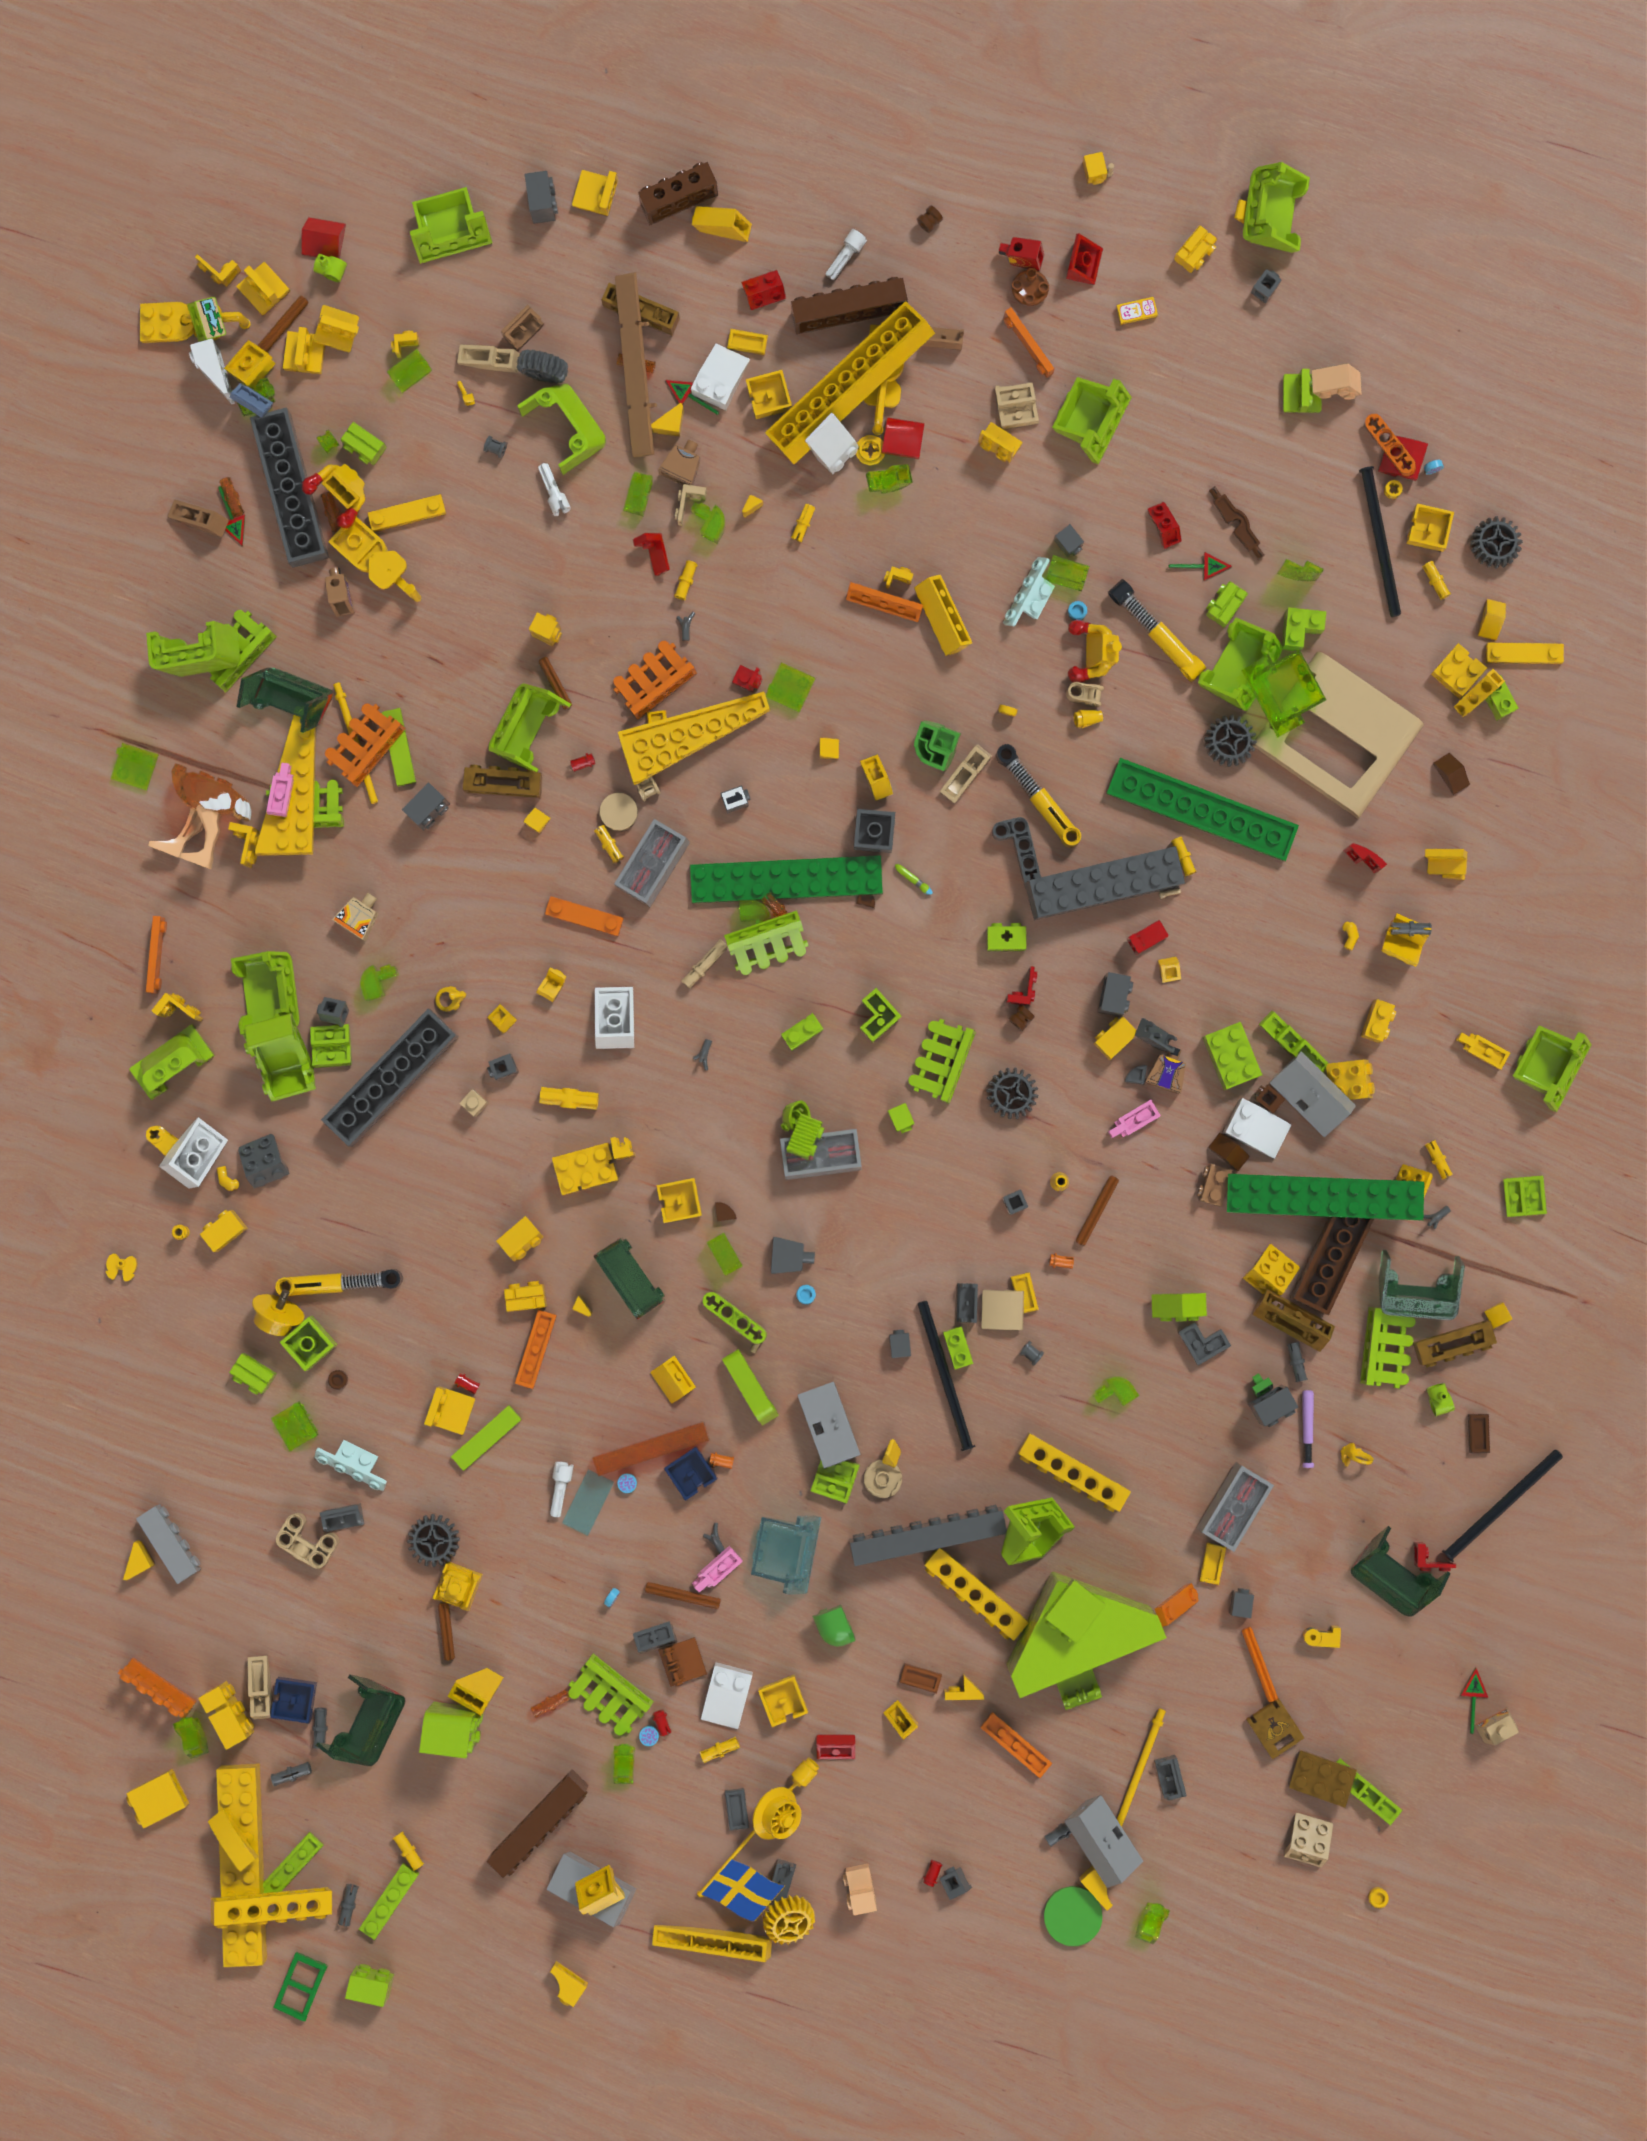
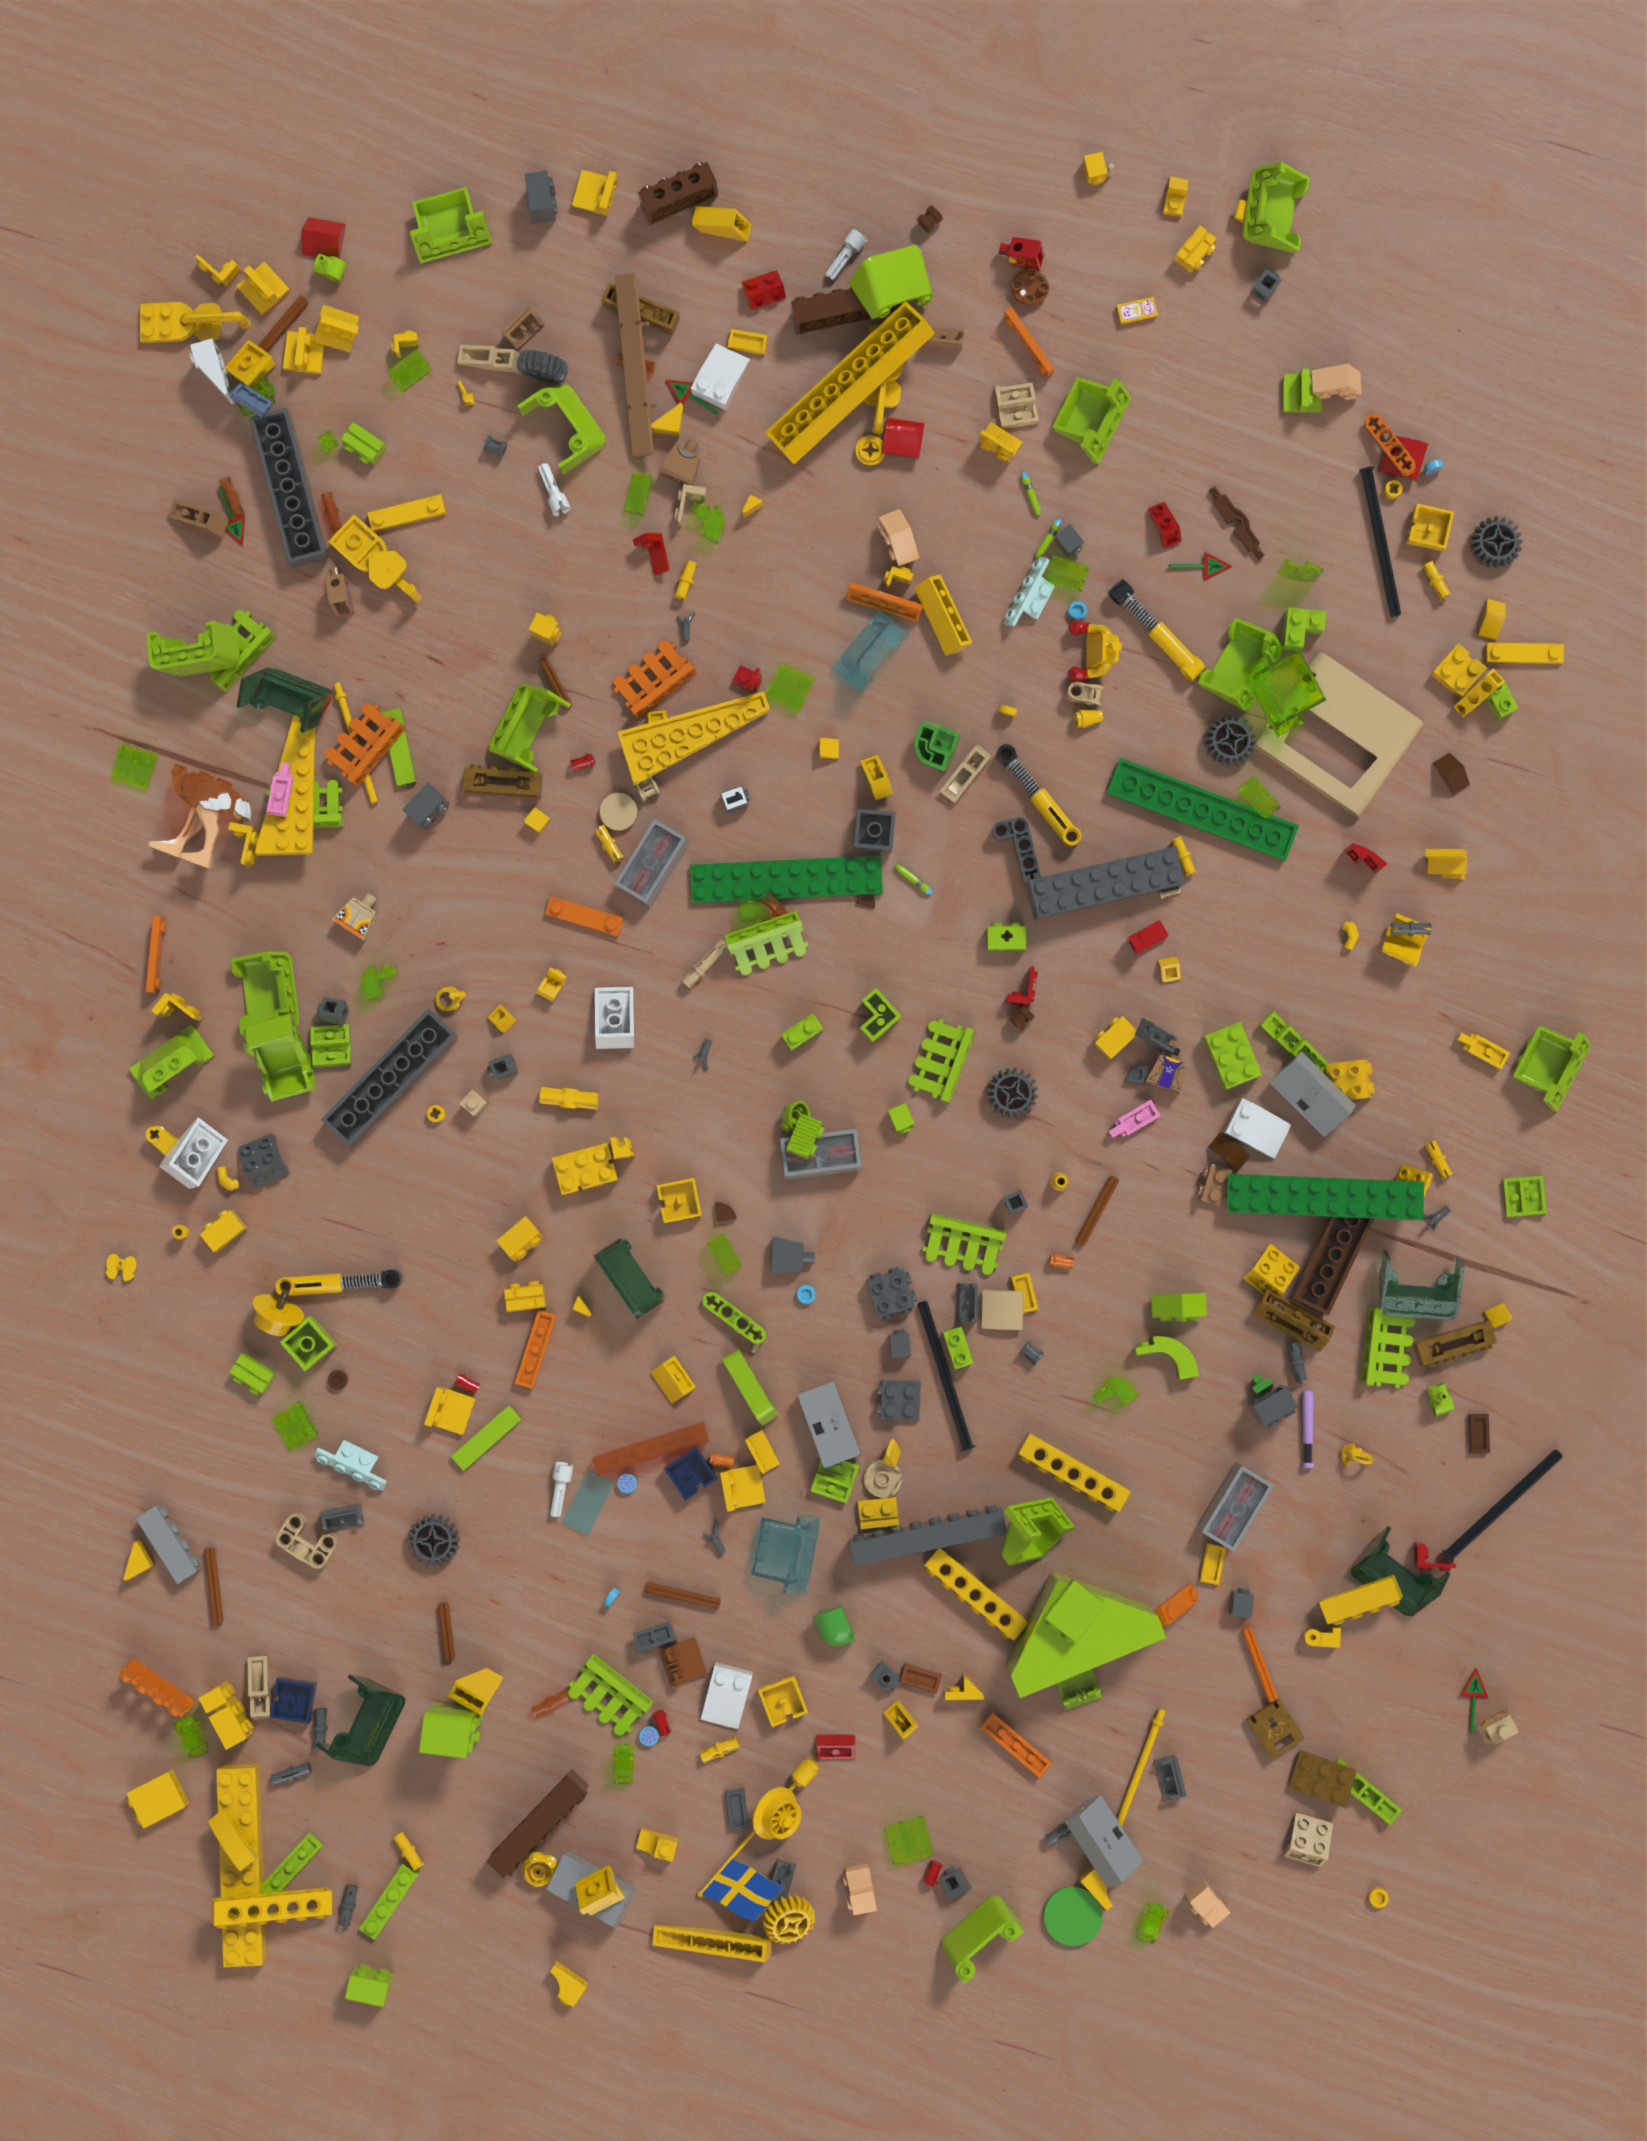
panel [187,297,226,342] -> none
green window [273,1952,328,2022] -> none
yellow torso [302,464,365,529] -> none
yellow brick [432,1562,483,1611] -> none
bright pink hinge [692,1546,743,1592] -> none
yellow piece [746,370,792,419] -> none
yellow axle [791,504,815,543] -> none
white slope [805,413,859,474] -> none
clear neon green brick [866,464,913,494] -> none
red slope [1066,233,1103,285] -> none
dark grey brick [1098,972,1133,1017] -> none
dark grey plate [1178,1322,1231,1365] -> none
lime brick [1206,581,1248,628] -> none
reddish brown brick [1254,1084,1285,1114] -> none
yellow brick [1360,999,1396,1043] -> none
none -> dark orange axle [204,1547,223,1625]
none -> yellow bush [427,1105,446,1122]
none -> yellow hair [522,1852,557,1887]
none -> yellow arch [636,1828,679,1862]
none -> yellow bracket [720,1465,766,1512]
none -> yellow panel [745,1430,780,1474]
none -> clear light blue windscreen [831,610,909,693]
none -> lime windscreen [848,245,933,319]
none -> yellow plate [858,1497,899,1529]
none -> dark grey brick [867,1267,917,1320]
none -> dark grey brick [870,1660,900,1692]
none -> dark grey plate [877,1380,921,1420]
none -> light nougat brick [878,509,920,567]
none -> clear neon green slope [884,1816,934,1865]
none -> lime fence [923,1213,1006,1275]
none -> lime windscreen [941,1895,1024,1984]
none -> lime piece [1021,472,1041,516]
none -> lime piece [1035,519,1062,559]
none -> lime arch [1133,1336,1199,1379]
none -> yellow slope [1163,176,1189,217]
none -> light nougat brick [1185,1879,1230,1928]
none -> clear neon green hinge [1237,776,1281,819]
none -> yellow brick [1319,1575,1403,1625]

